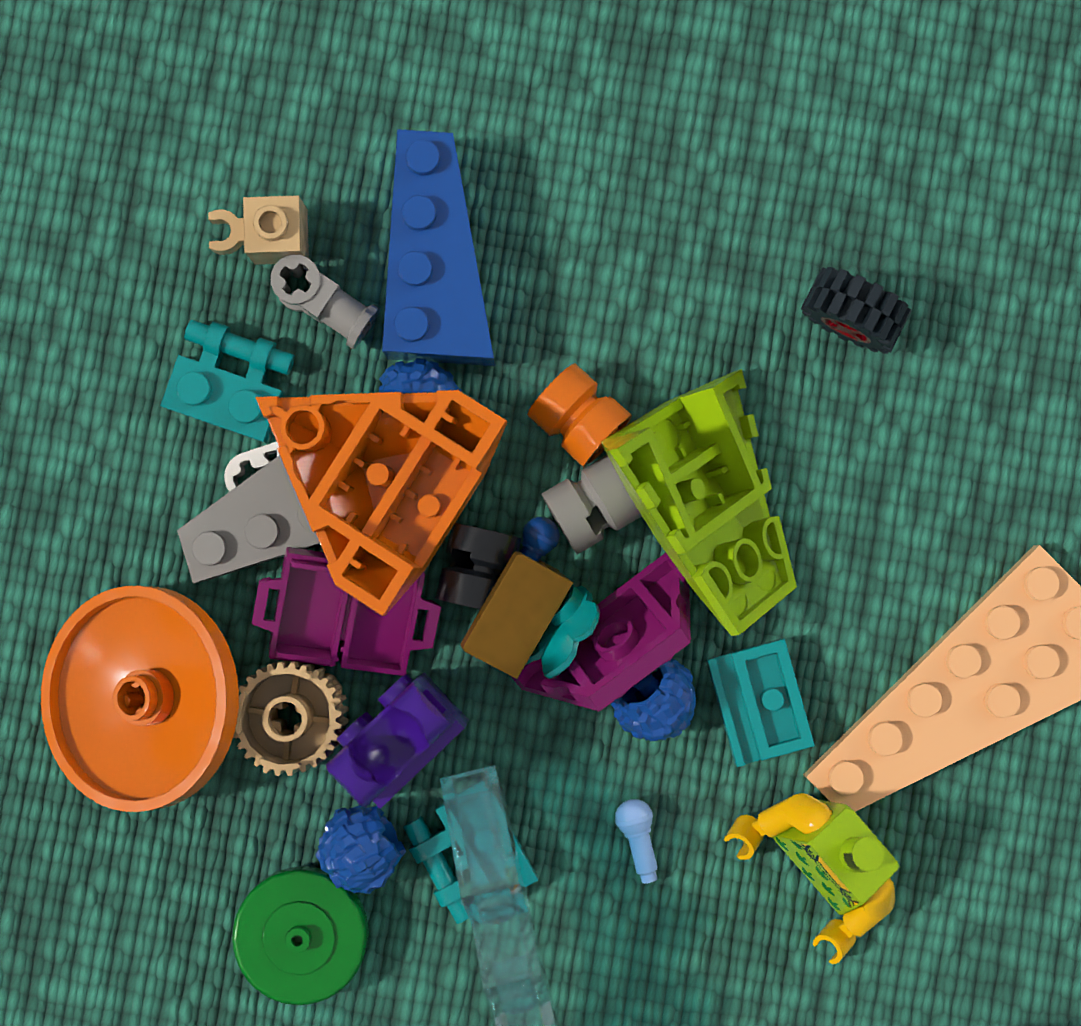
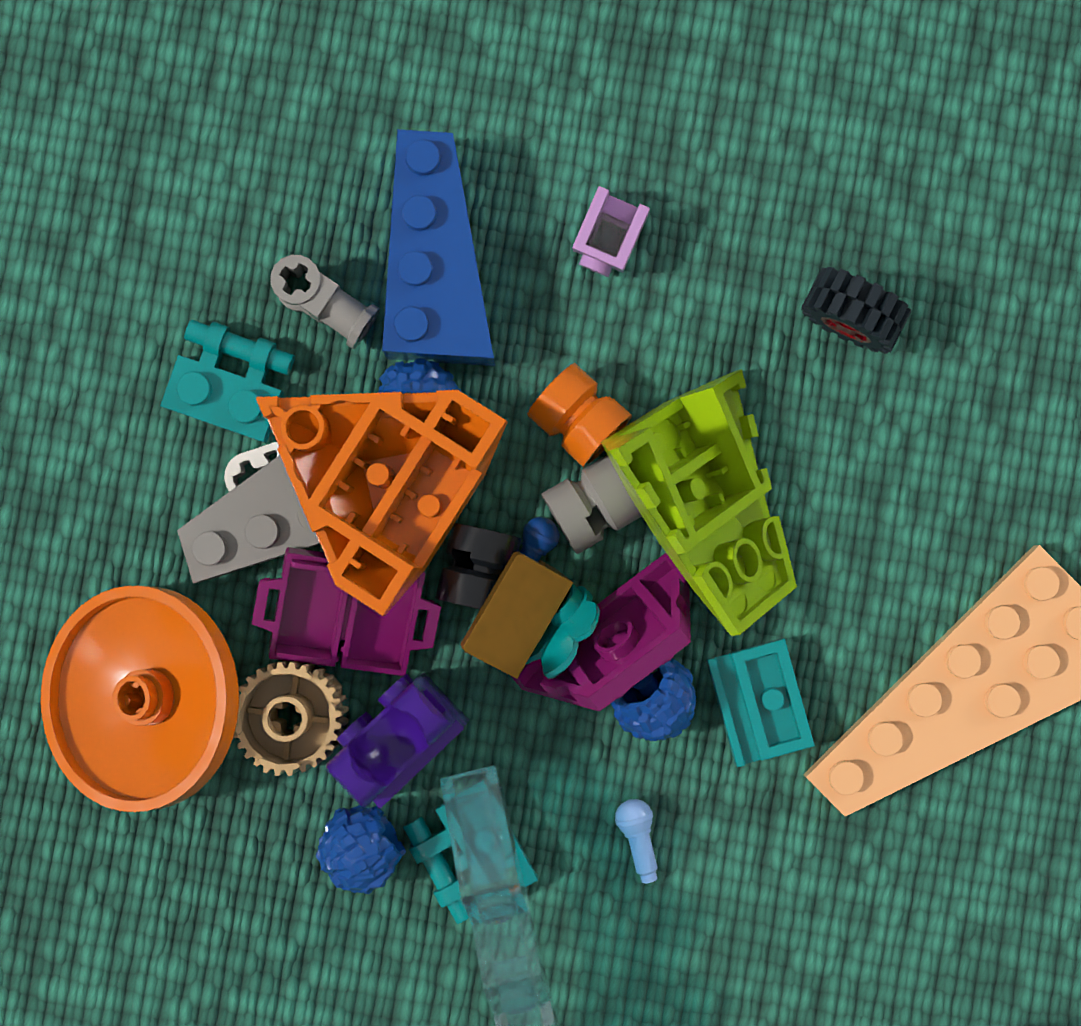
tan brick [208,196,309,265] -> none
green wheel [232,866,369,1005] -> none
torso [724,793,900,964] -> none
none -> lavender window [572,186,650,277]

